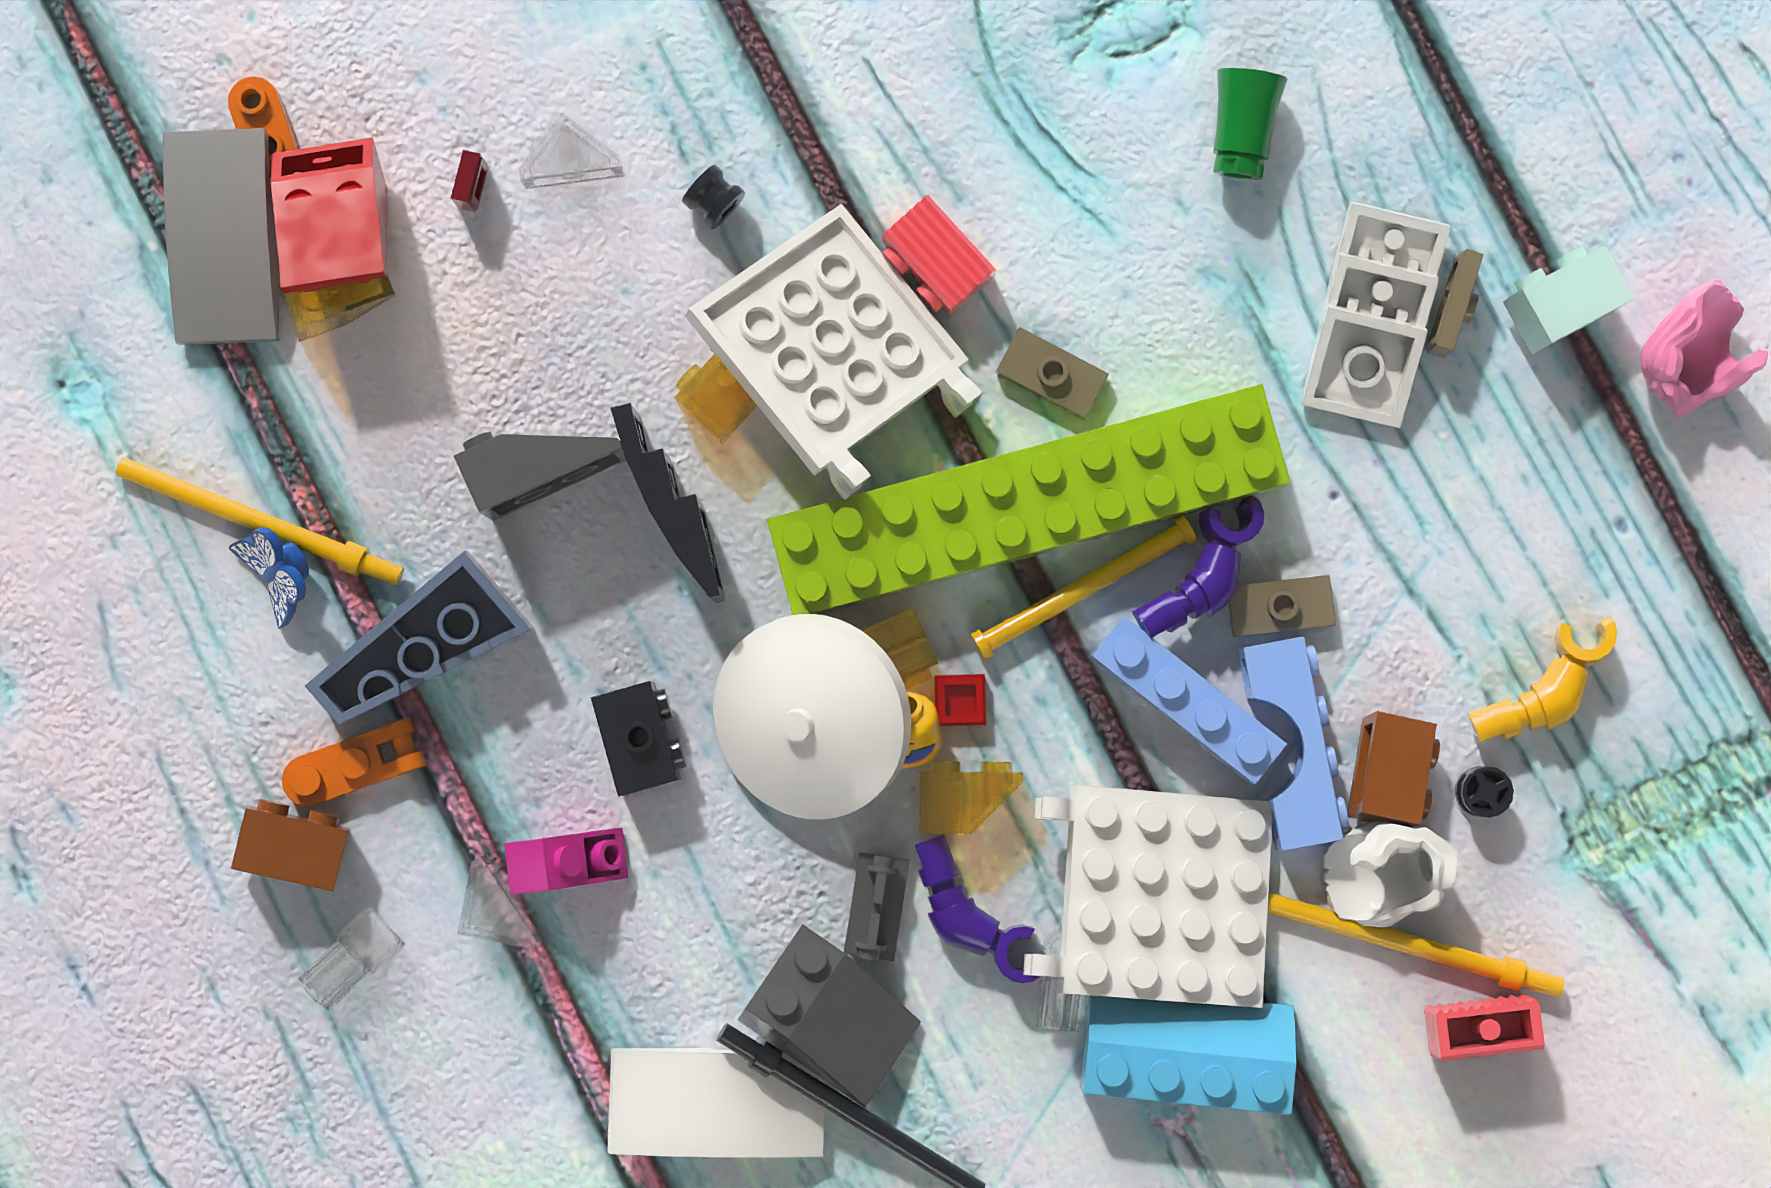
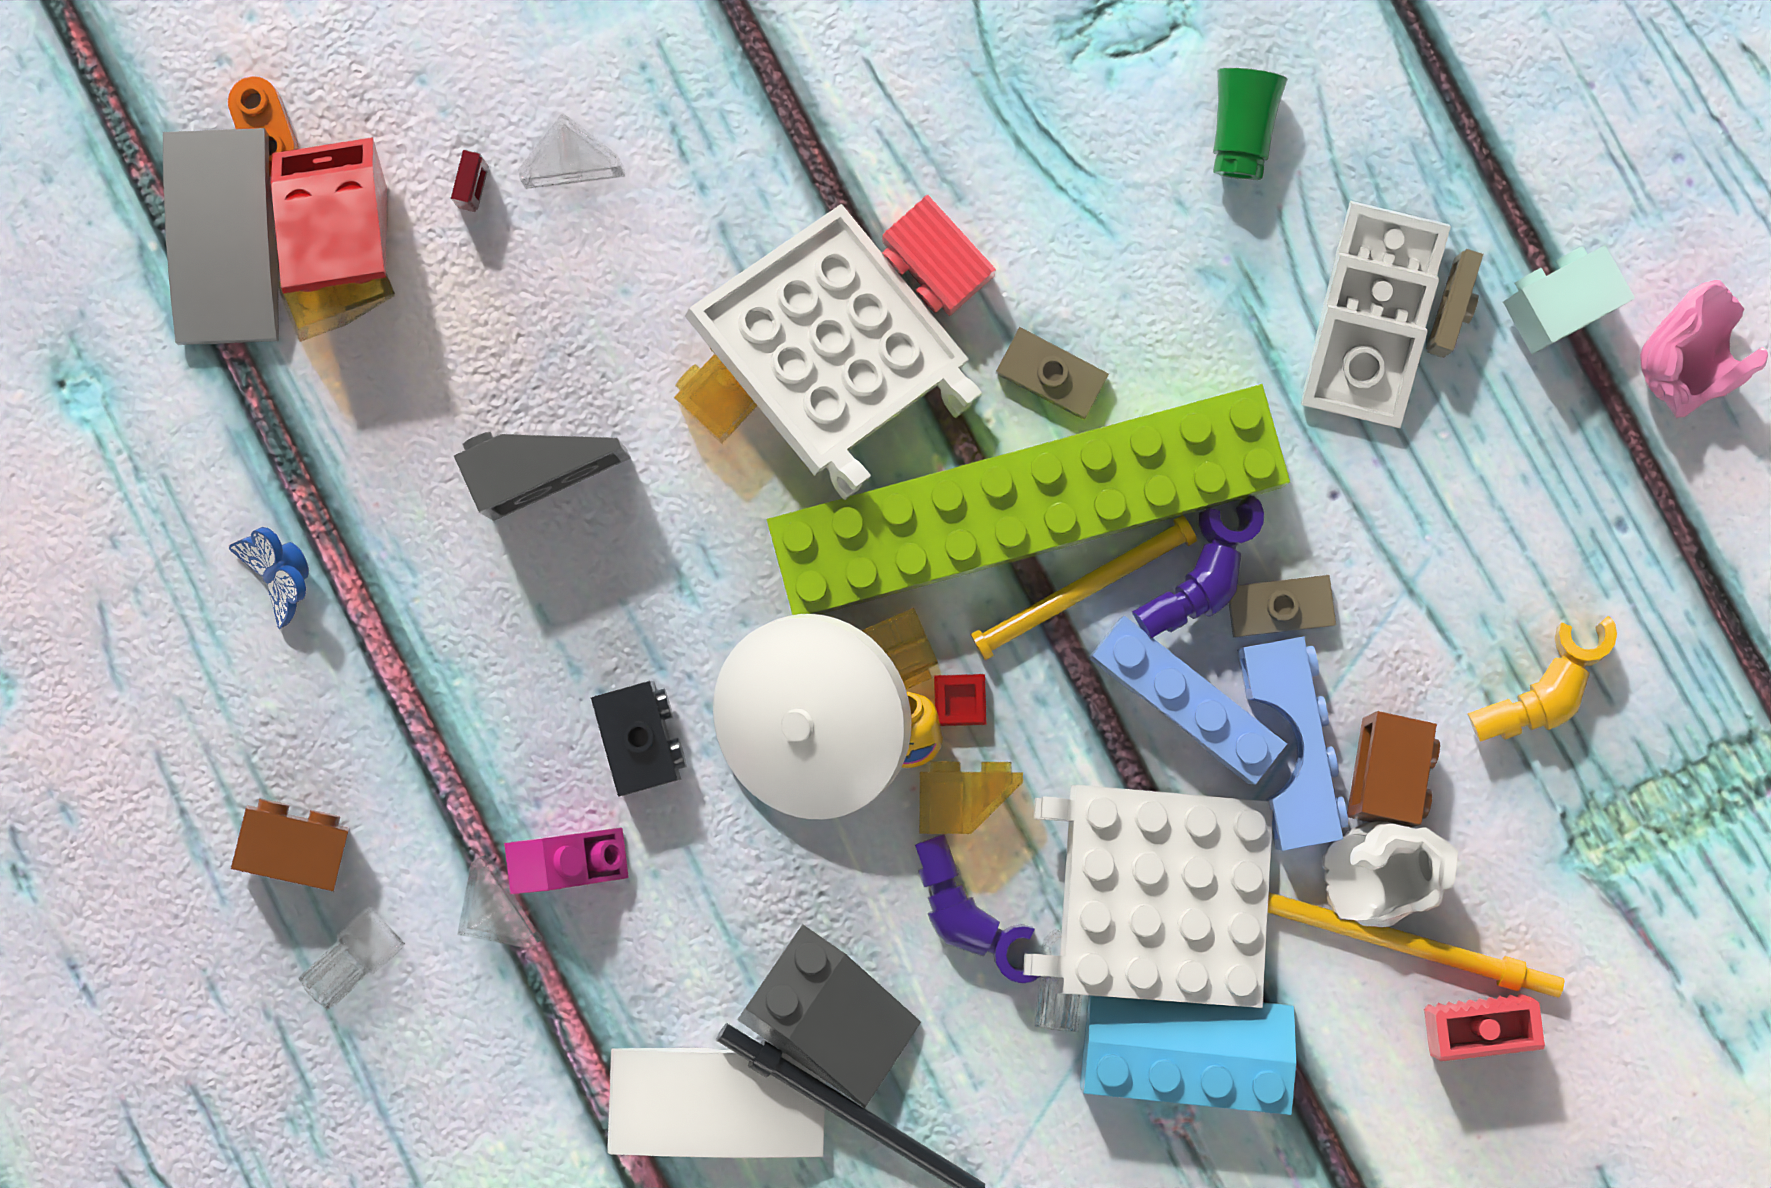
yellow bar [115,457,404,587] -> none
orange plate [281,717,427,806] -> none
sand blue wedge [305,550,533,725] -> none
black slope [610,403,726,603] -> none
black wheel [682,165,746,230] -> none
dark grey hinge [844,852,910,961] -> none
black wheel [1454,766,1514,818] -> none

